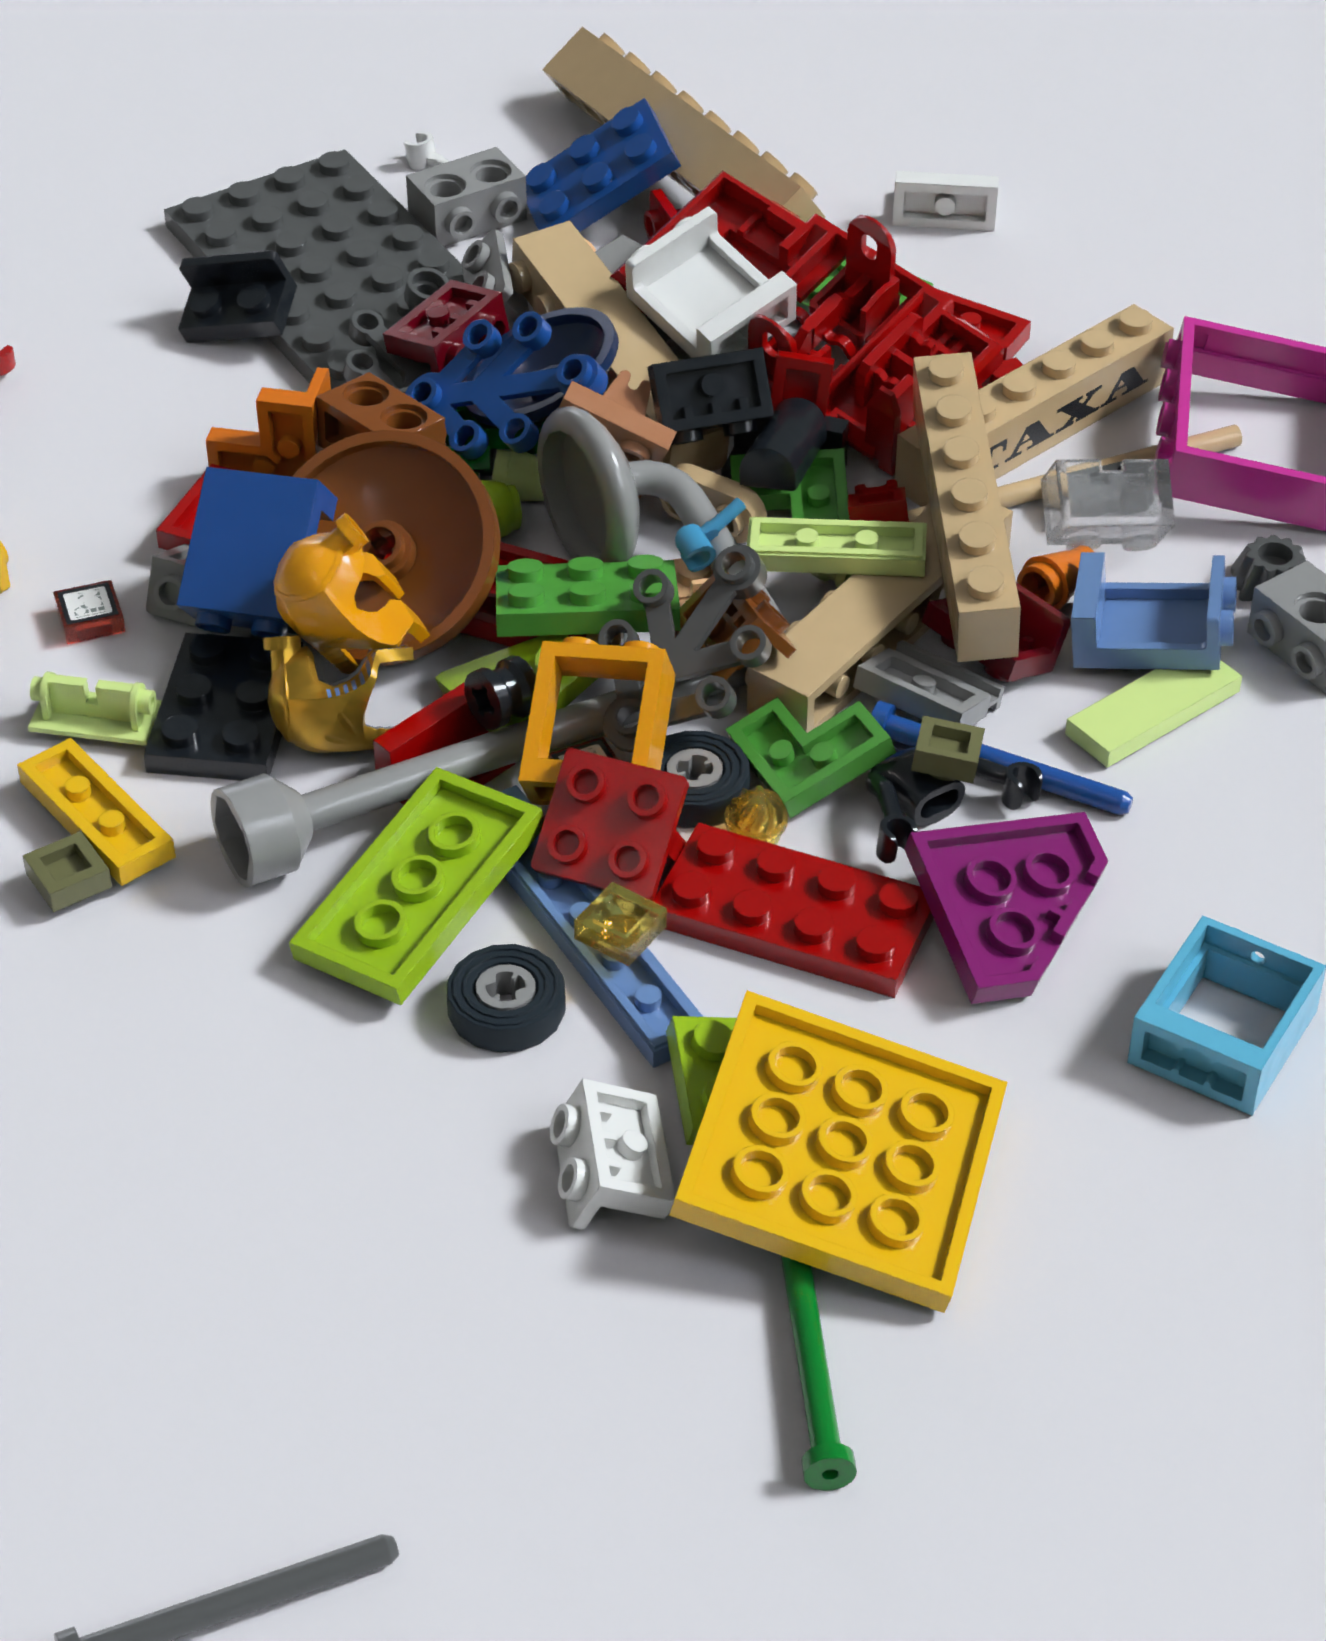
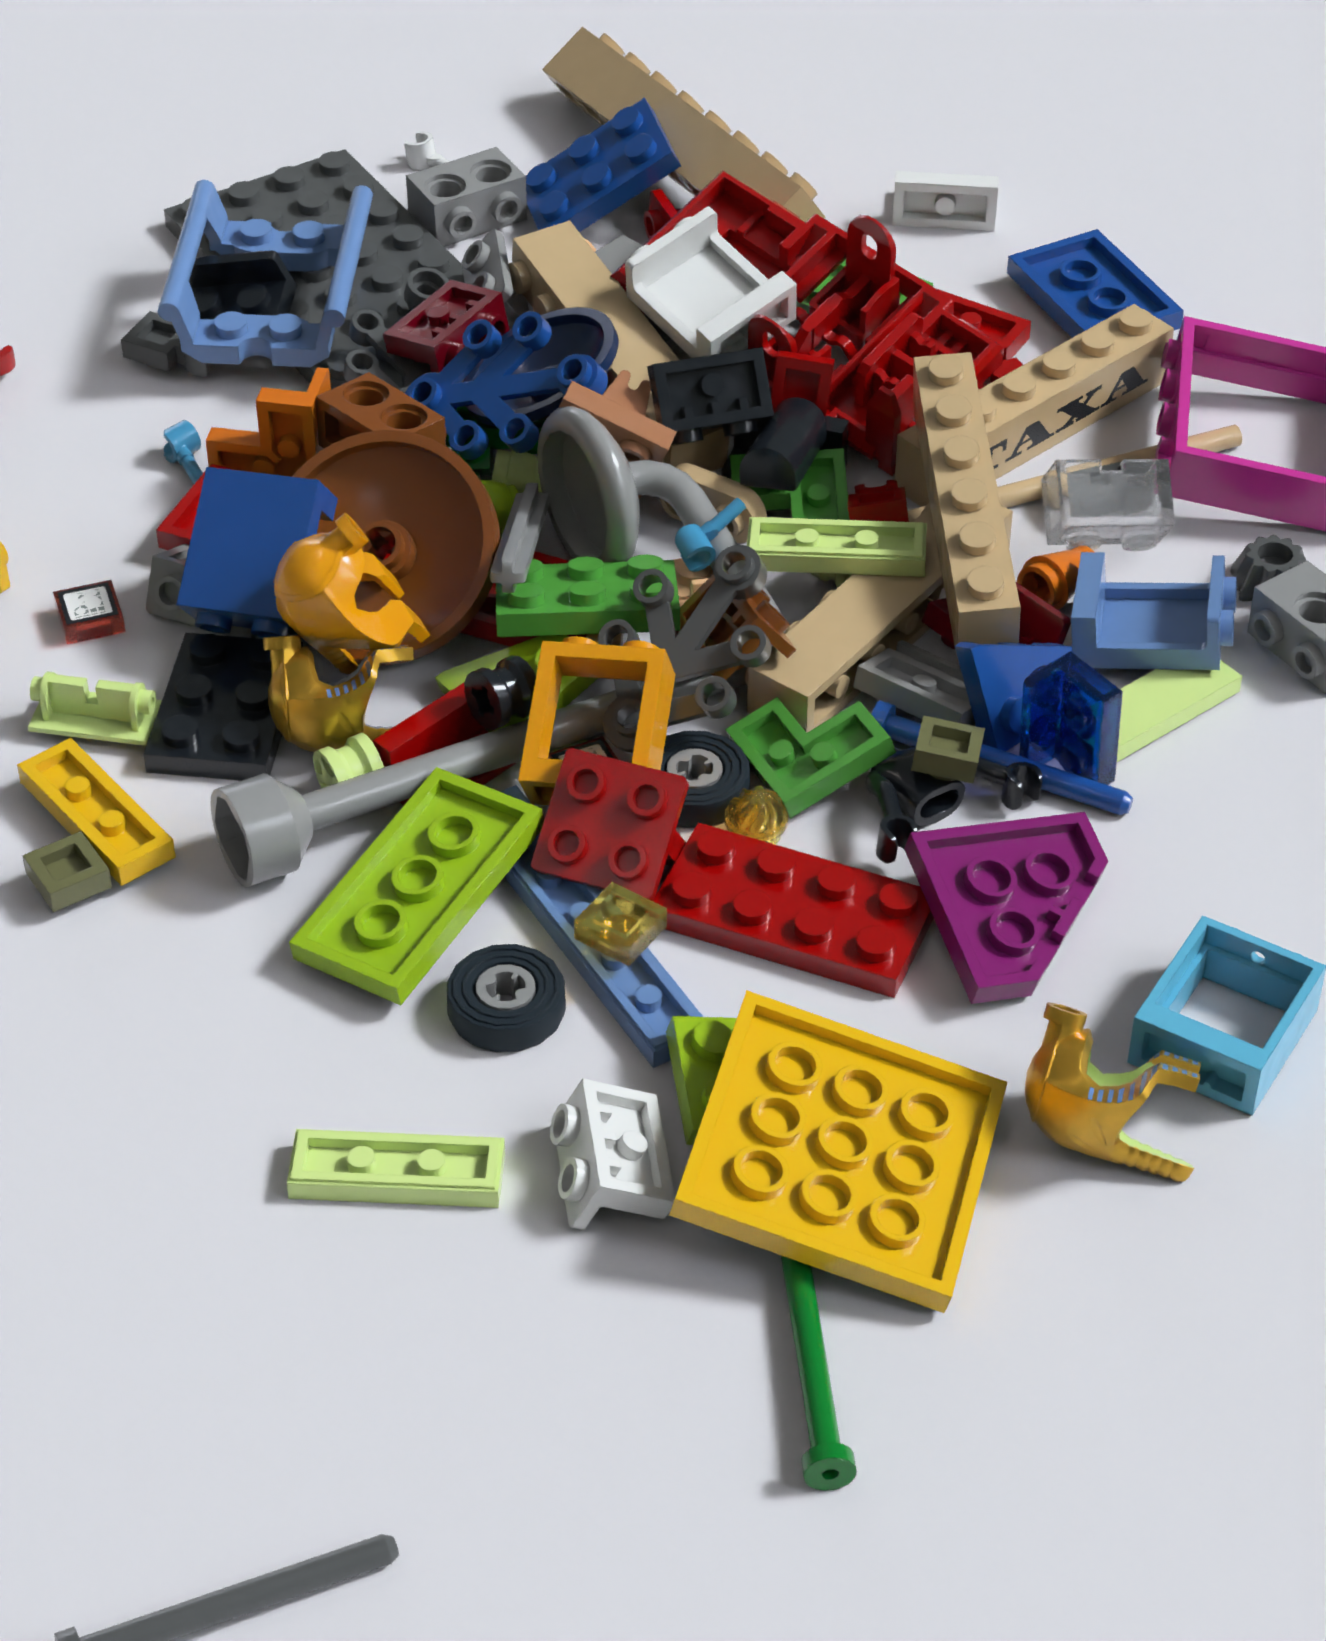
none -> dark grey plate [121,311,210,376]
none -> medium blue piece [158,180,373,367]
none -> dark azure hand [163,420,203,485]
none -> yellowish green tile [287,1129,505,1208]
none -> yellowish green wheel [313,732,384,788]
none -> light grey axle [490,482,550,594]
none -> blue wing [954,642,1085,751]
none -> blue plate [1007,229,1184,338]
none -> clear blue bracket [1019,651,1123,785]
none -> pearl gold piece [1025,1002,1201,1182]

